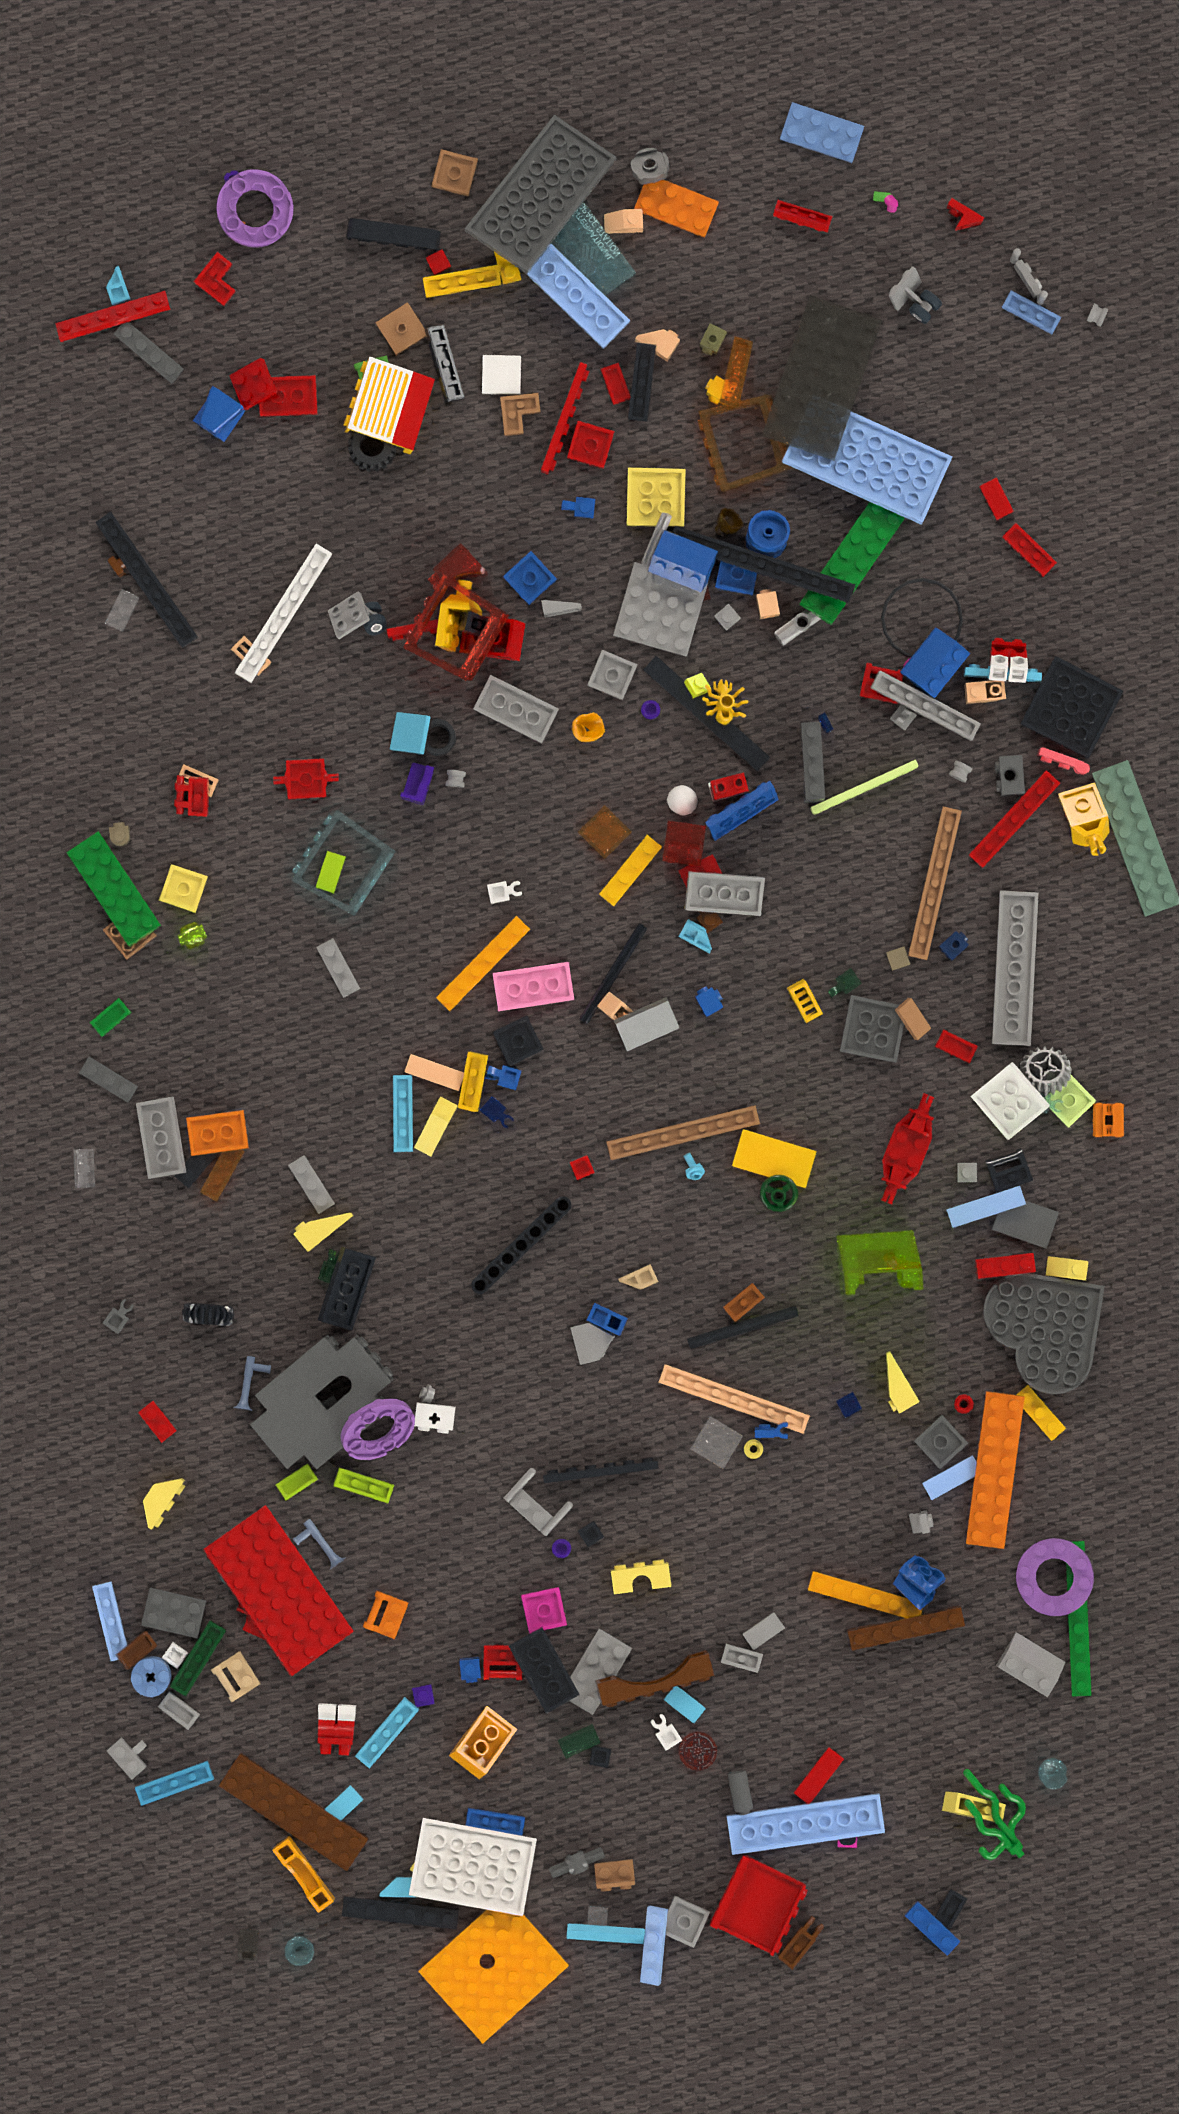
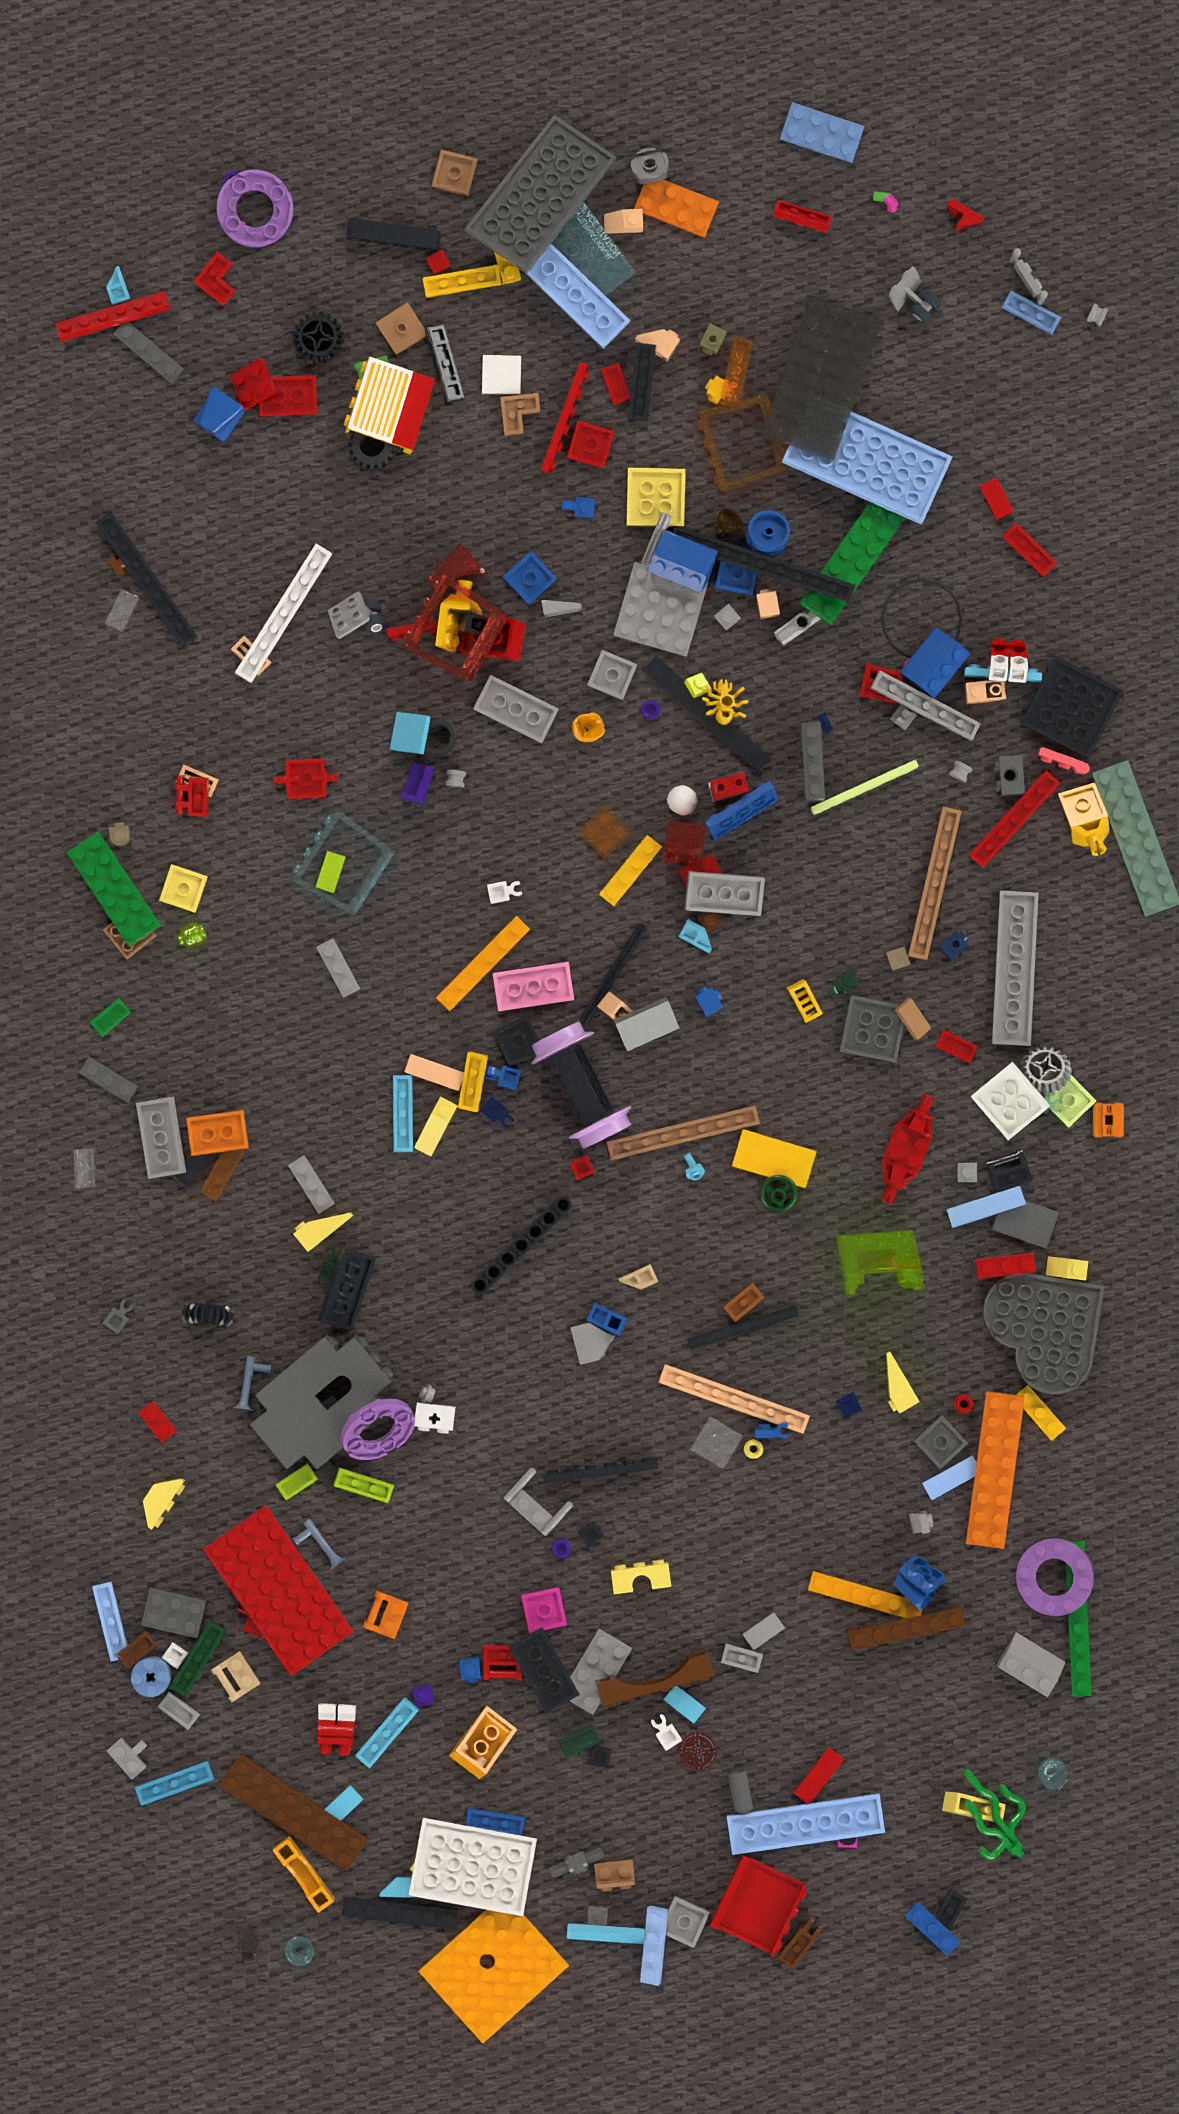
none -> black gear [293,312,344,364]
none -> brick [531,1021,631,1149]

